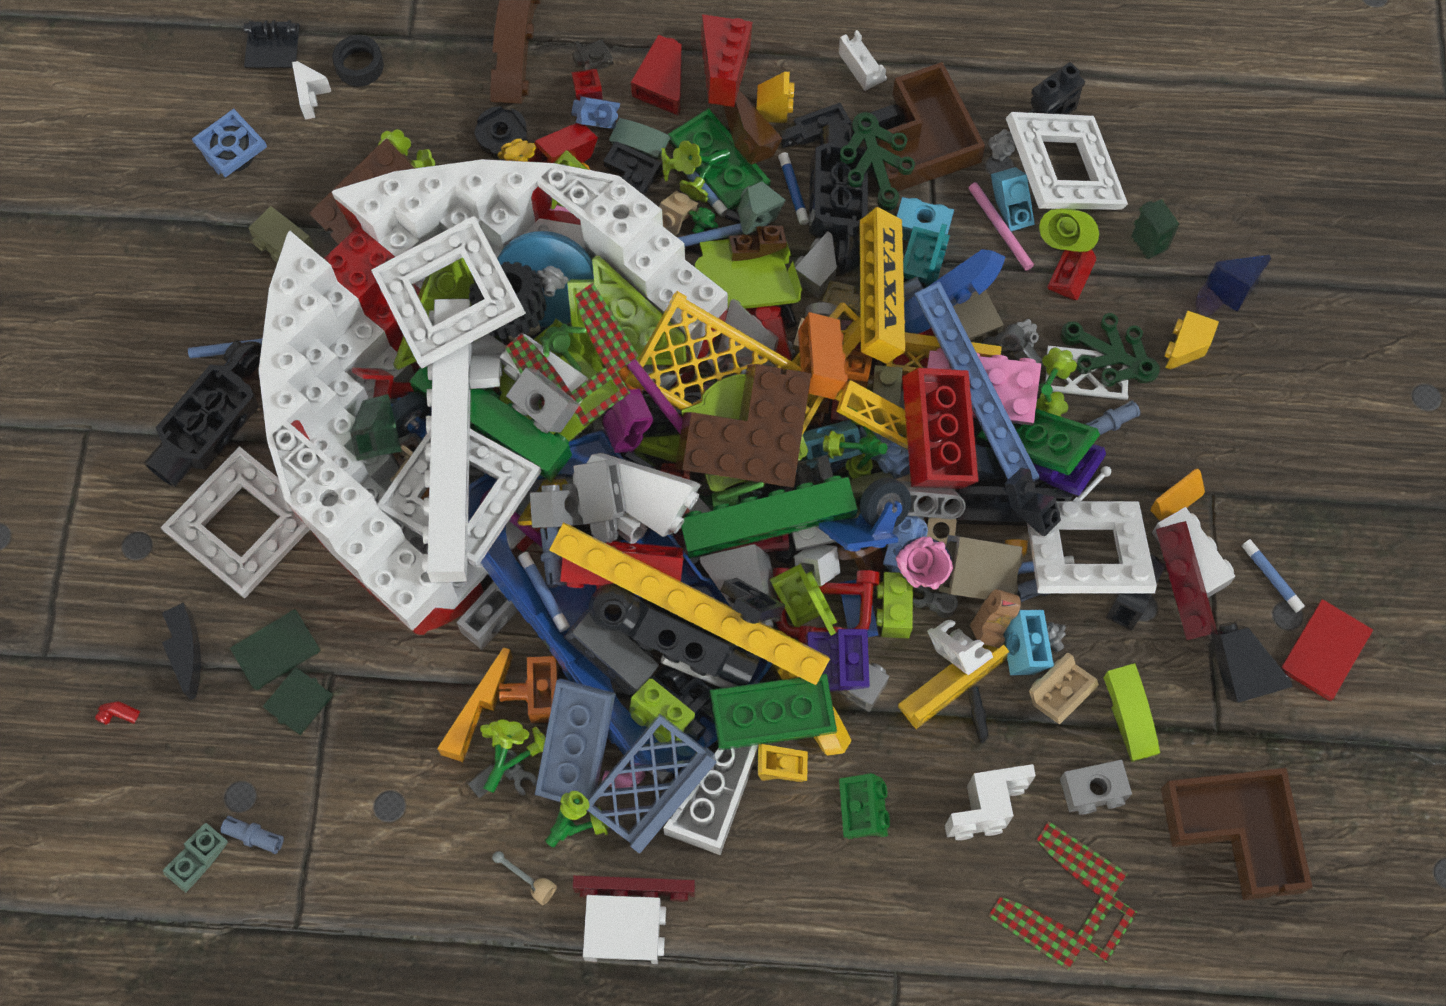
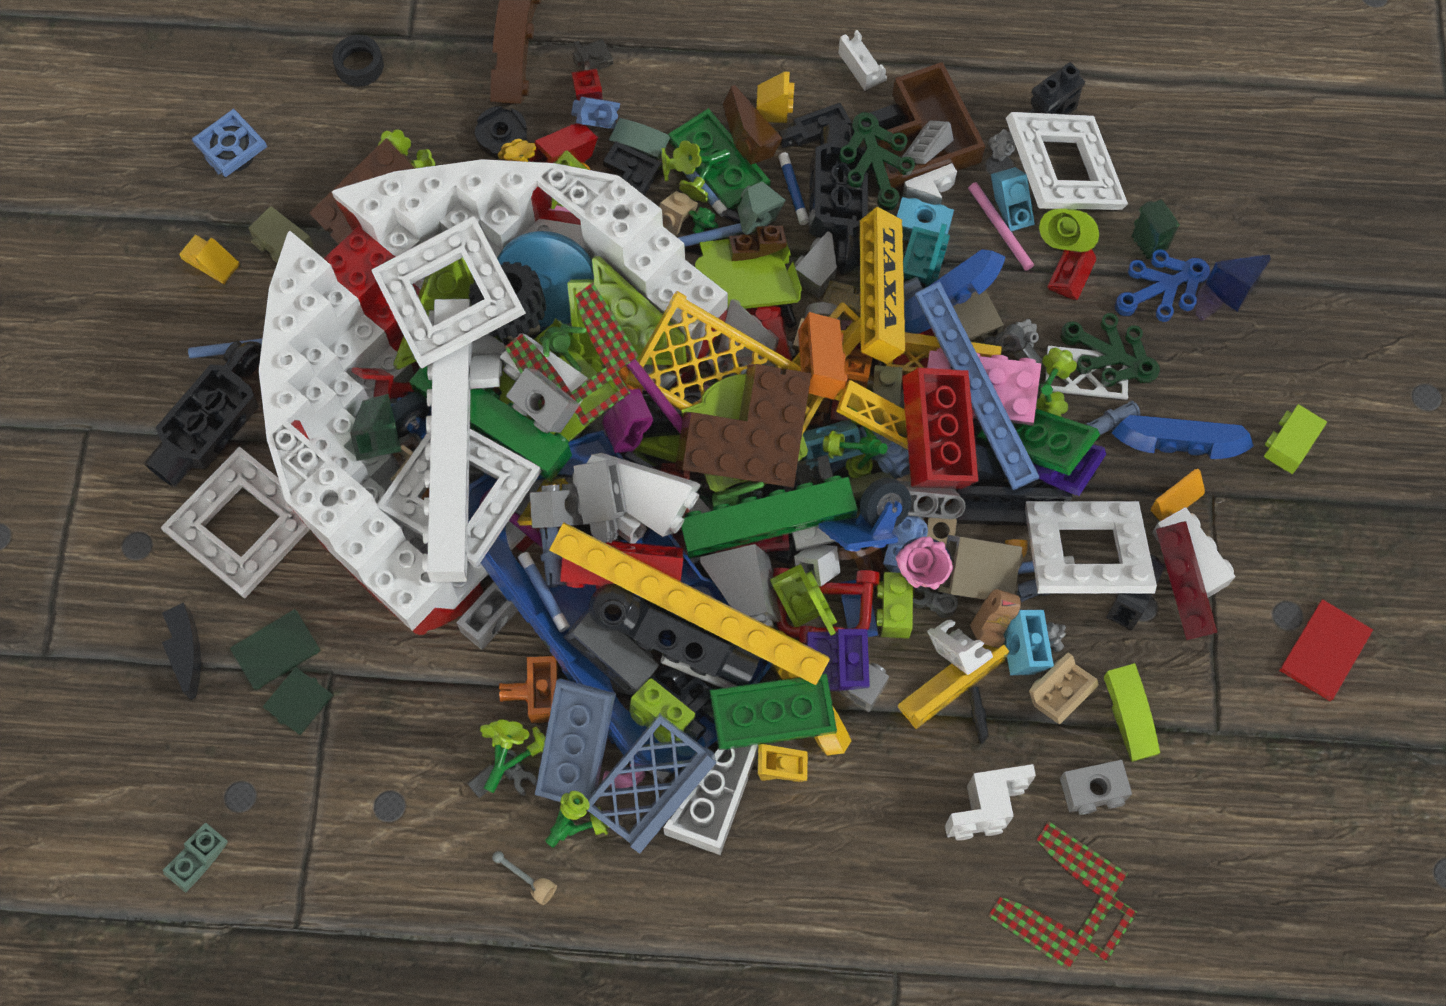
red arm [95,701,141,725] -> none
sand blue pin [221,816,284,854] -> none
black hinge [244,20,300,68] -> none
white slope [292,61,331,120] -> none
light orange slope [437,647,513,762] -> none
light grey plant [537,266,568,297] -> none
dark red plate [573,875,695,902] -> none
white panel [583,895,666,964] -> none
red slope [631,35,682,115] -> none
red wedge [700,14,753,107] -> none
black plate [720,578,786,624] -> none
green bracket [839,773,890,839] -> none
black slope [1005,468,1061,536] -> none
white hinge [1073,466,1111,501] -> none
reddish brown piece [1161,768,1313,900] -> none
yellow slope [1164,311,1219,370] -> none
black slope [1210,622,1293,703] -> none
medium blue bar [1242,539,1305,613] -> none
none -> yellow slope [179,234,240,284]
none -> light grey slope [902,121,954,164]
none -> white slope [903,163,957,205]
none -> blue brick [1112,415,1253,459]
none -> blue plant [1115,249,1210,322]
none -> lime brick [1264,404,1327,475]

